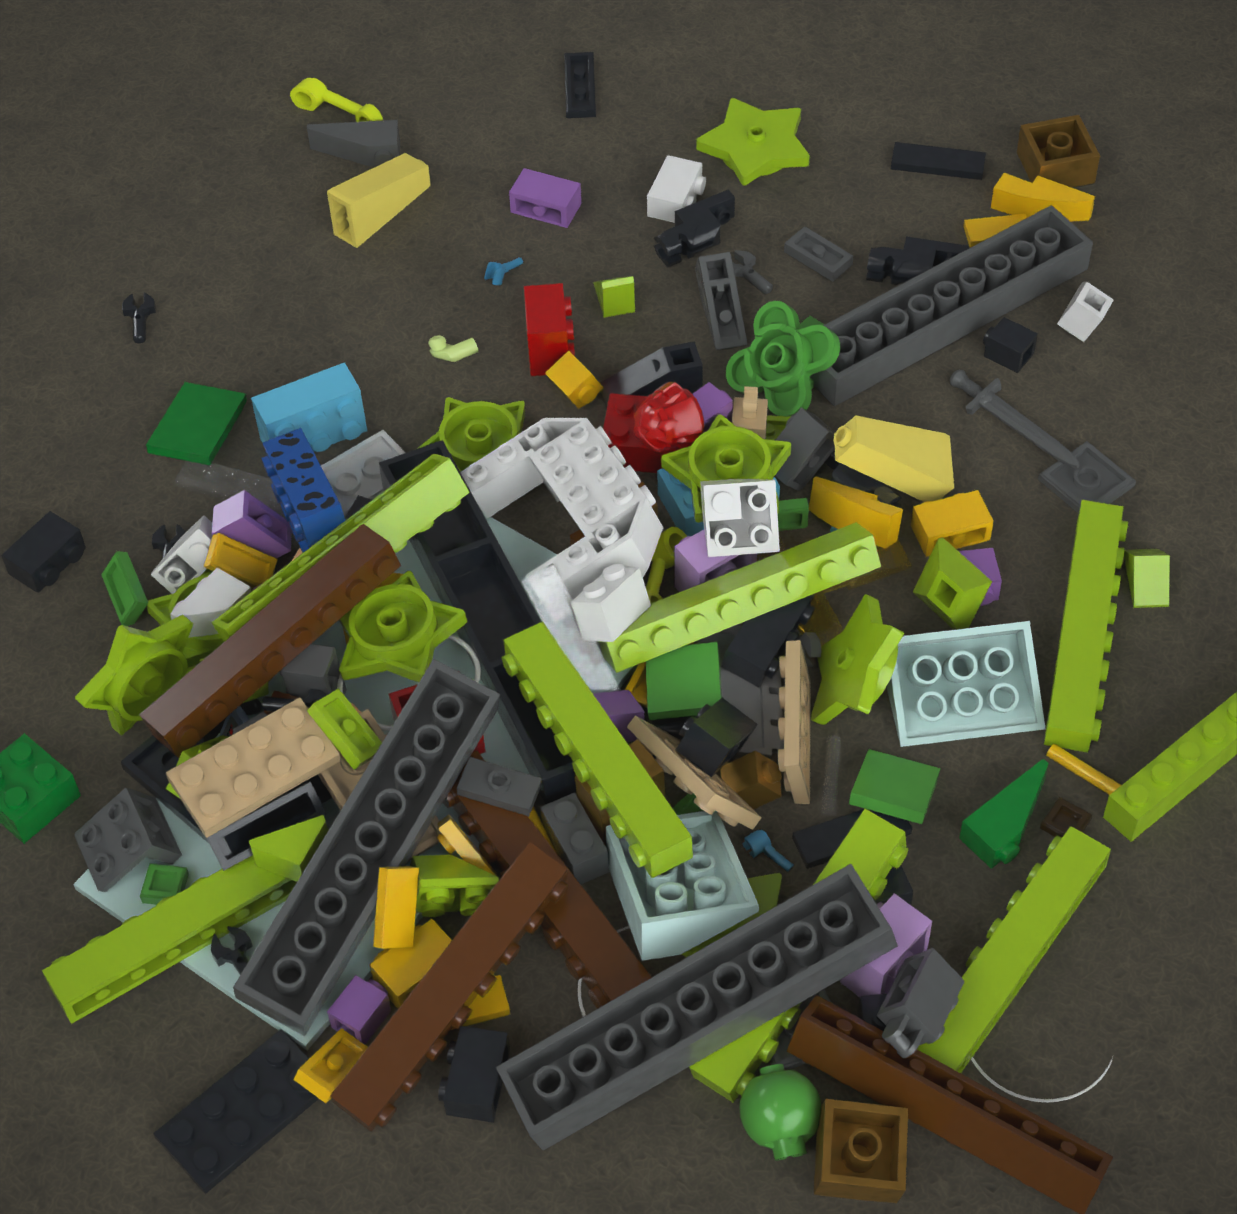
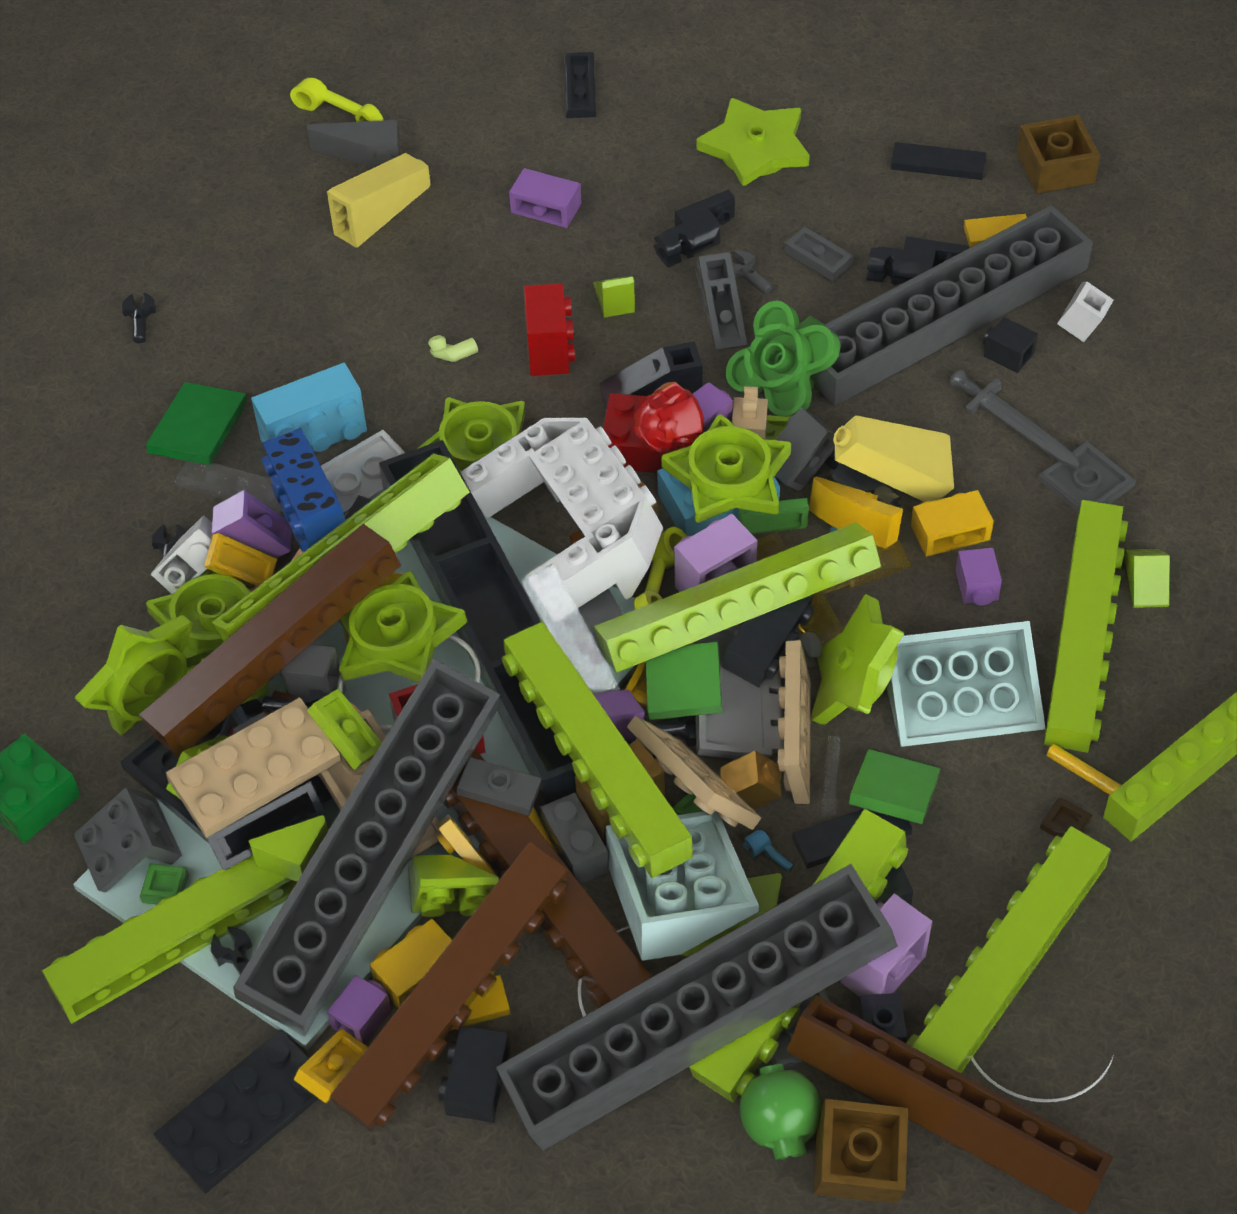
black brick [1,511,86,593] -> none
bright green tile [101,551,148,626] -> none
white slope [170,568,251,638] -> none
yellow tile [373,866,419,949] -> none
dark azure hand [484,257,523,285] -> none
yellow brick [545,350,604,409] -> none
white brick [571,564,651,642] -> none
white brick [647,155,706,223] -> none
black brick [675,697,758,777] -> none
white slope [700,479,780,557] -> none
dark grey brick [877,948,965,1058] -> none
lime slope [913,537,992,630] -> none
green slope [959,759,1049,869] -> none
yellow slope [991,173,1095,222] -> none

